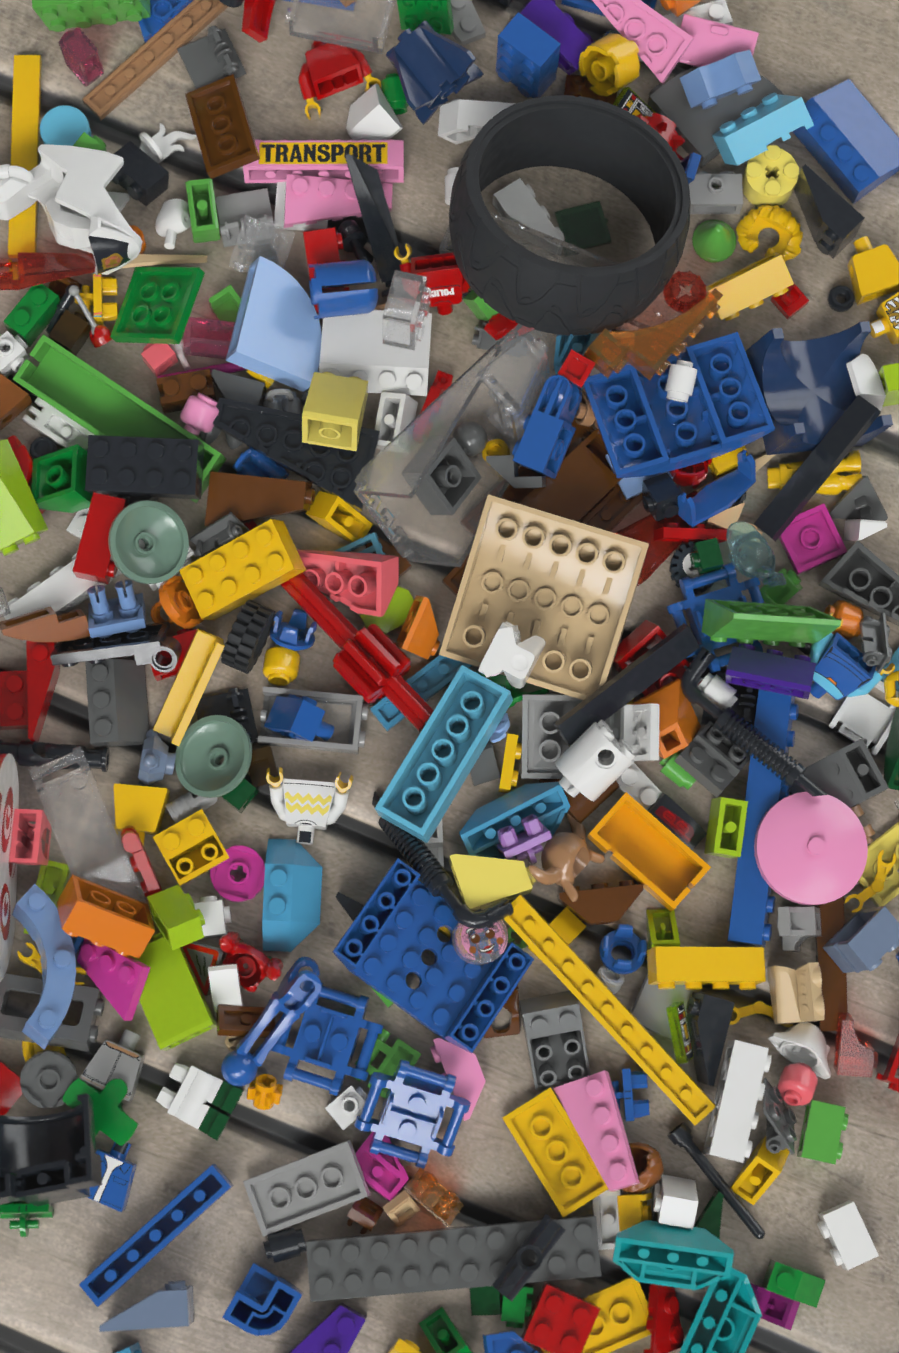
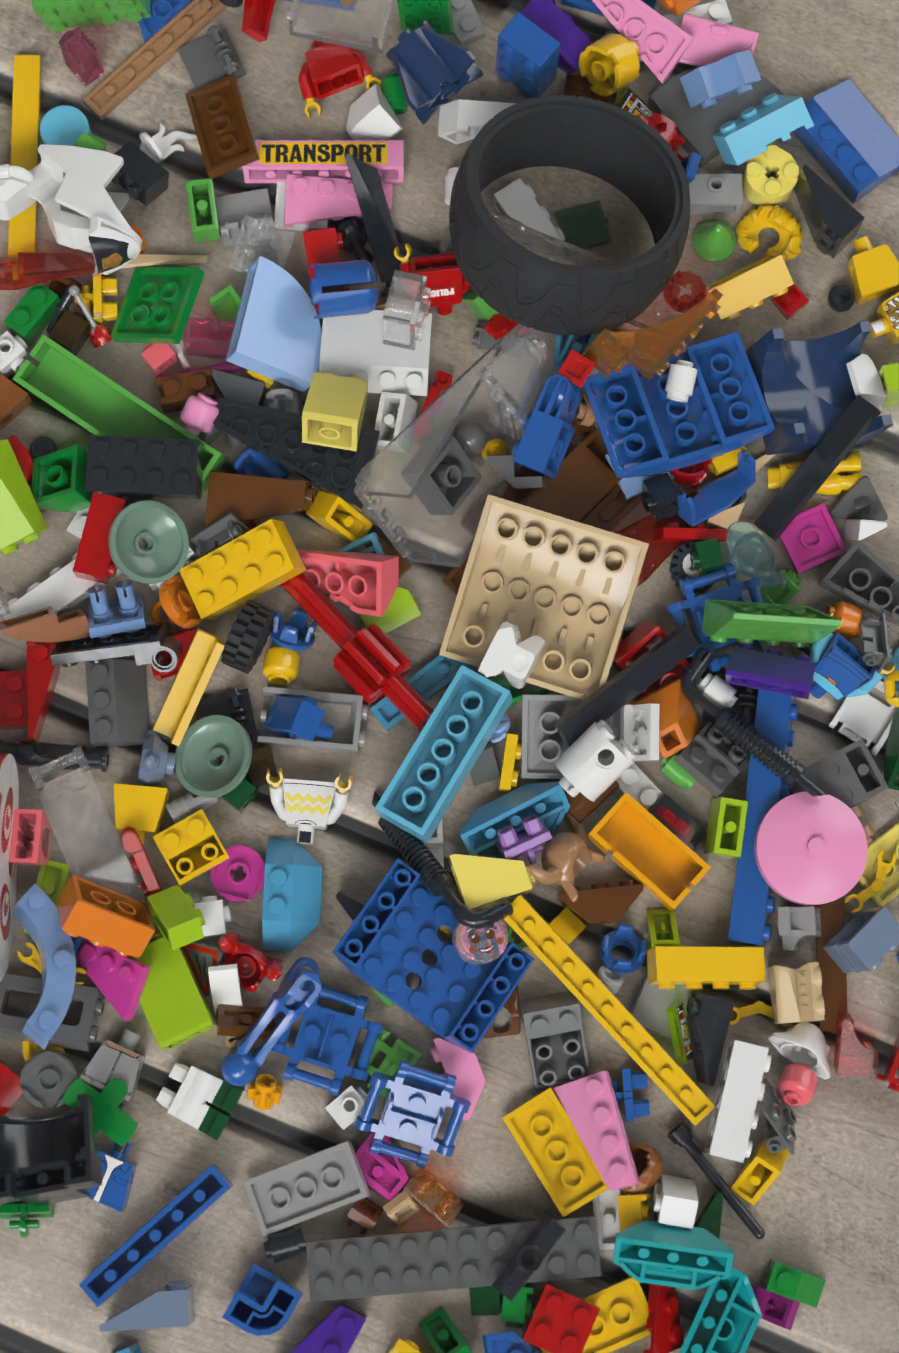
white hinge [22,397,94,451] -> none
white piece [155,199,191,250] -> none
orange slope [395,595,440,660] -> none
bright green brick [797,1100,848,1164] -> none
white brick [817,1200,879,1270] -> none

